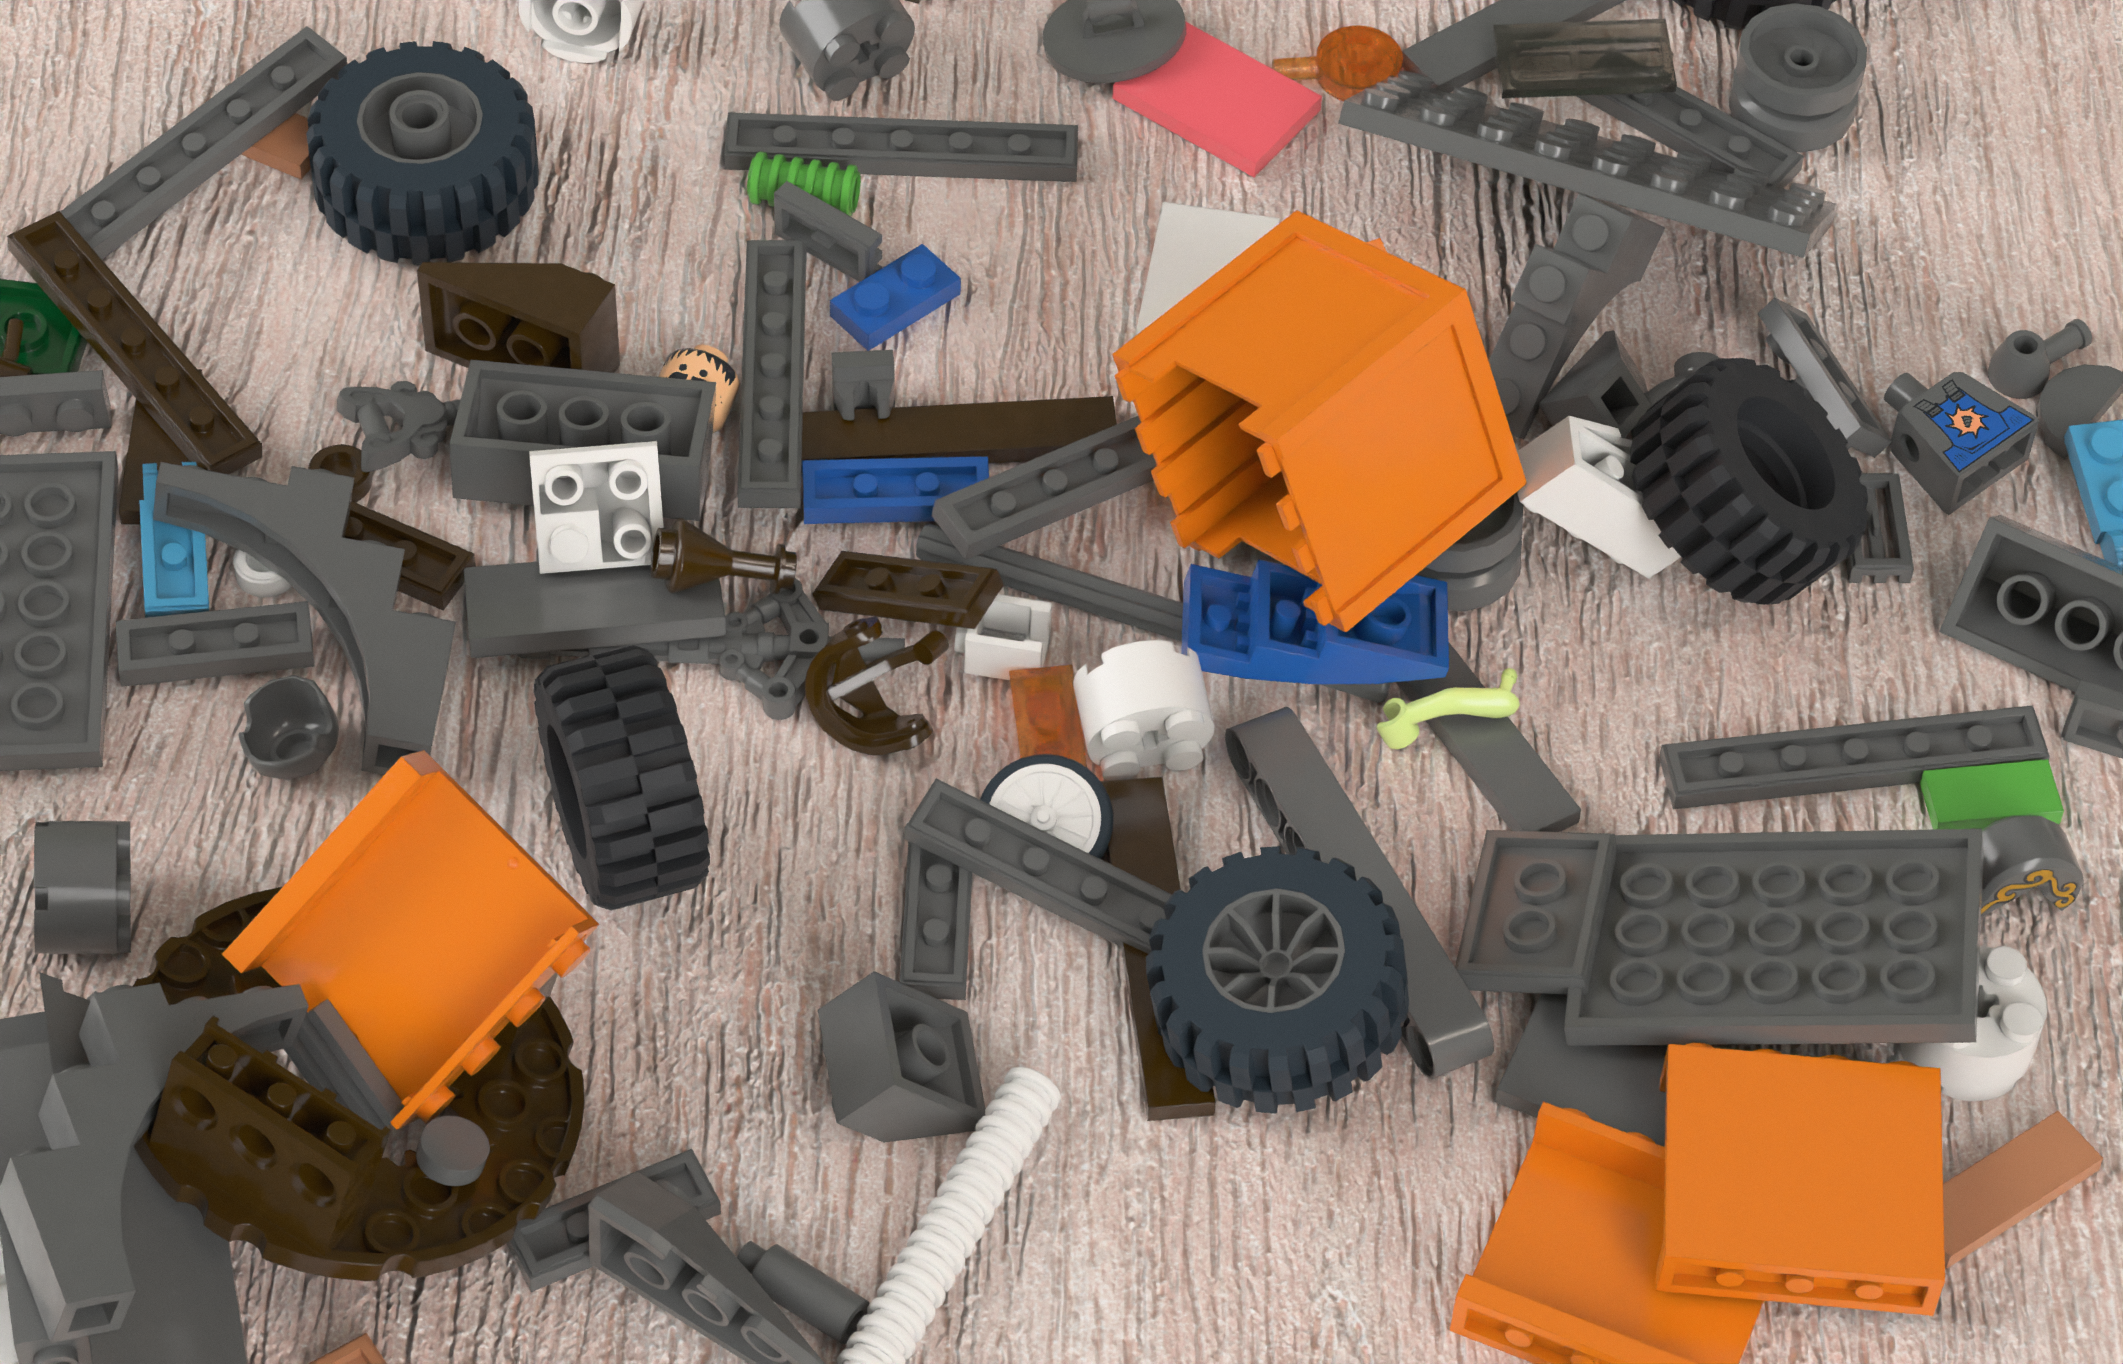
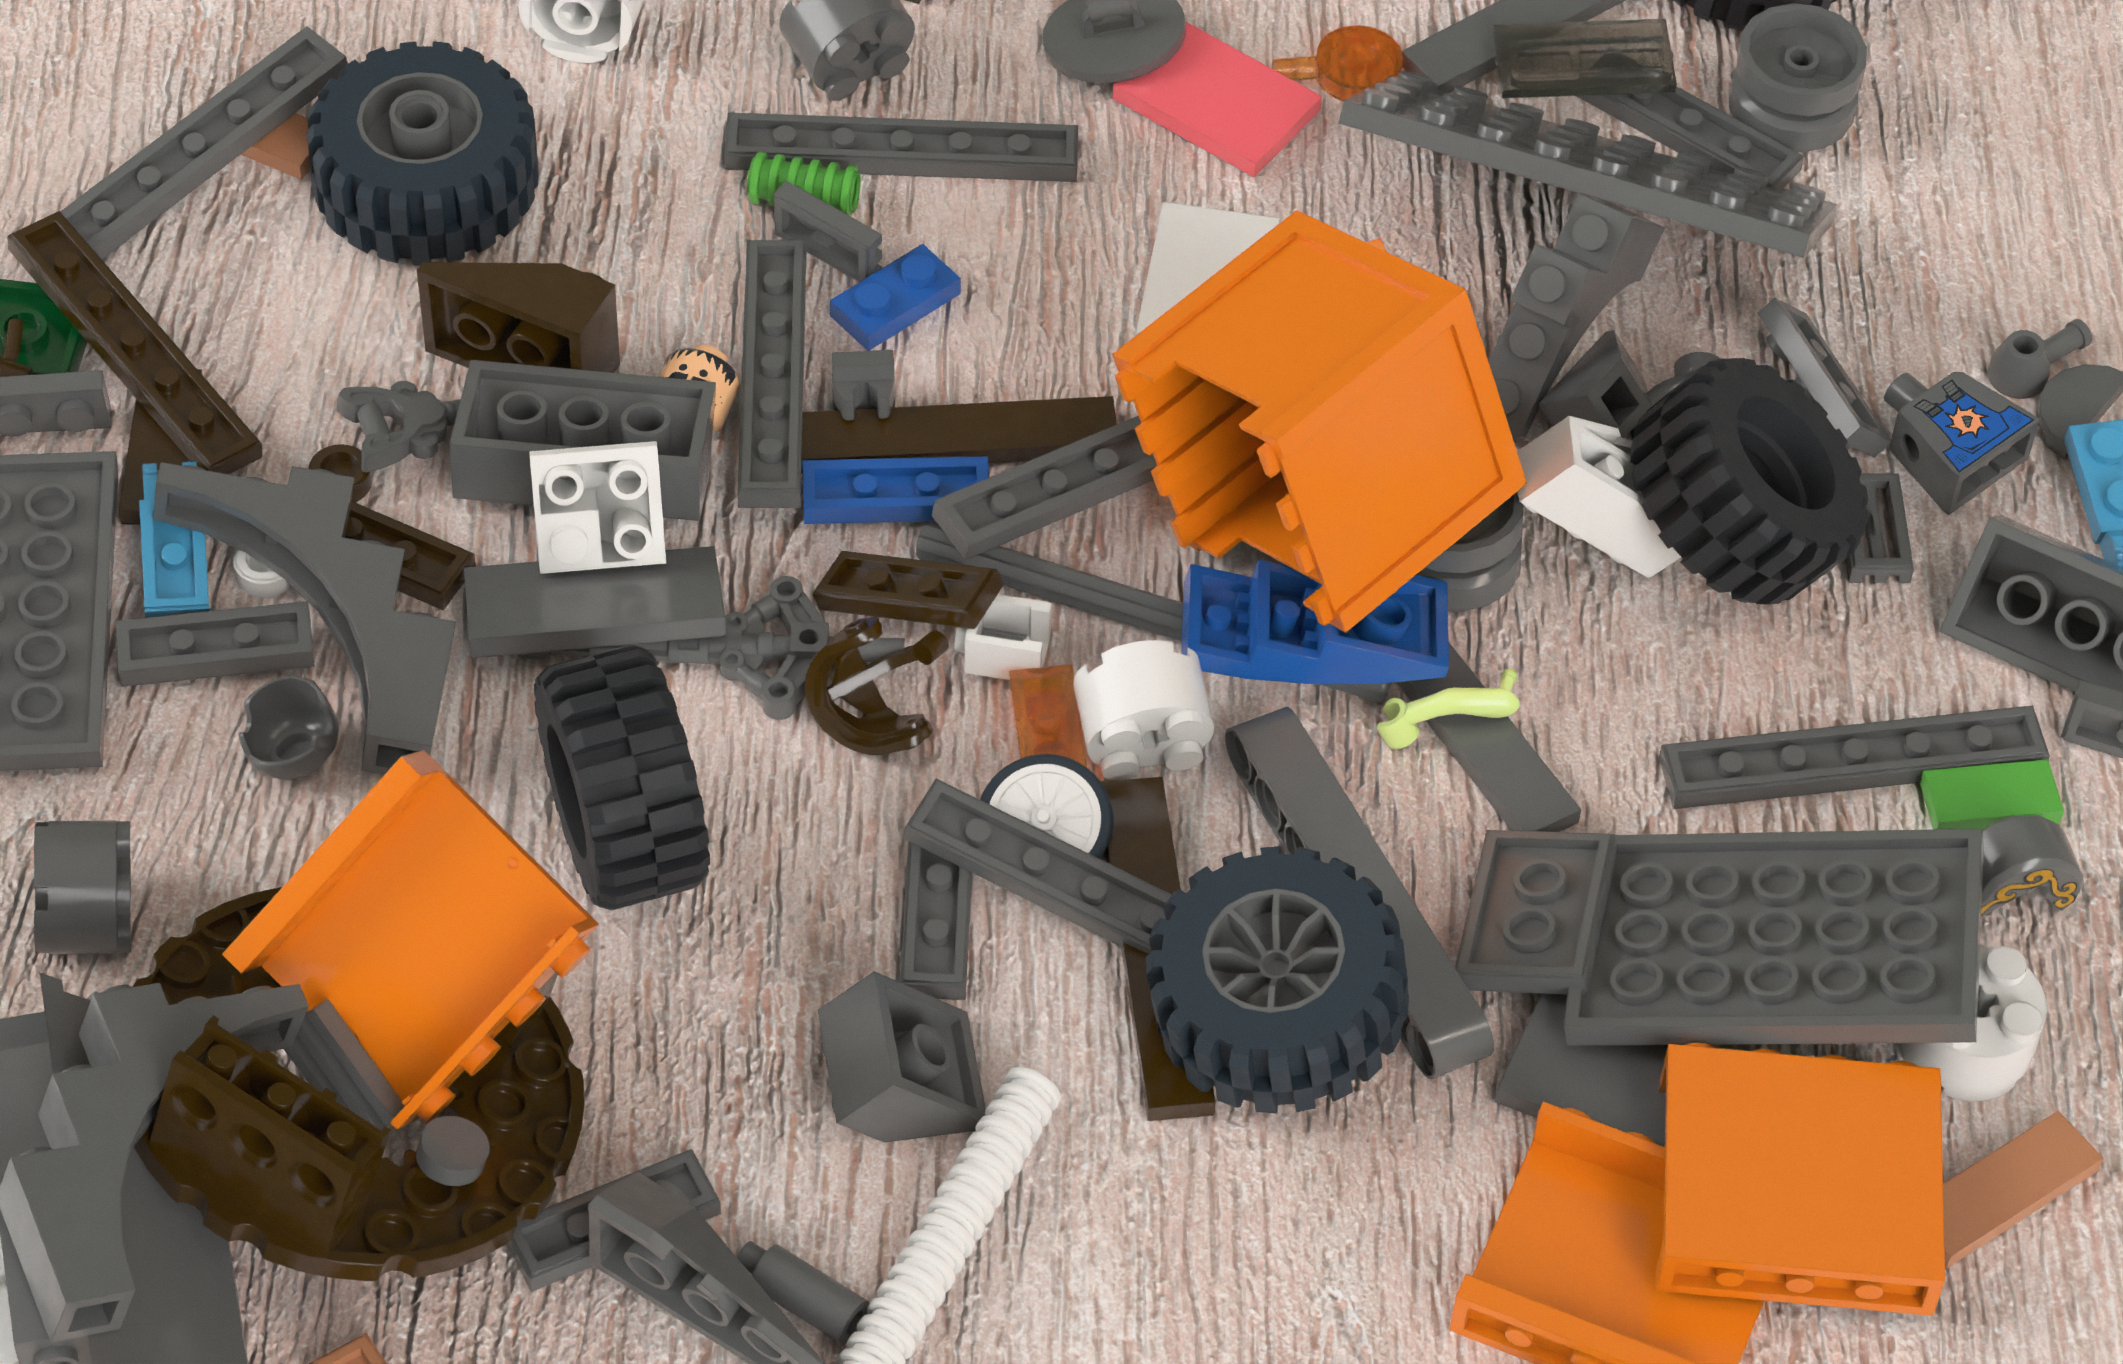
dark brown piece [651,518,797,594] -> none

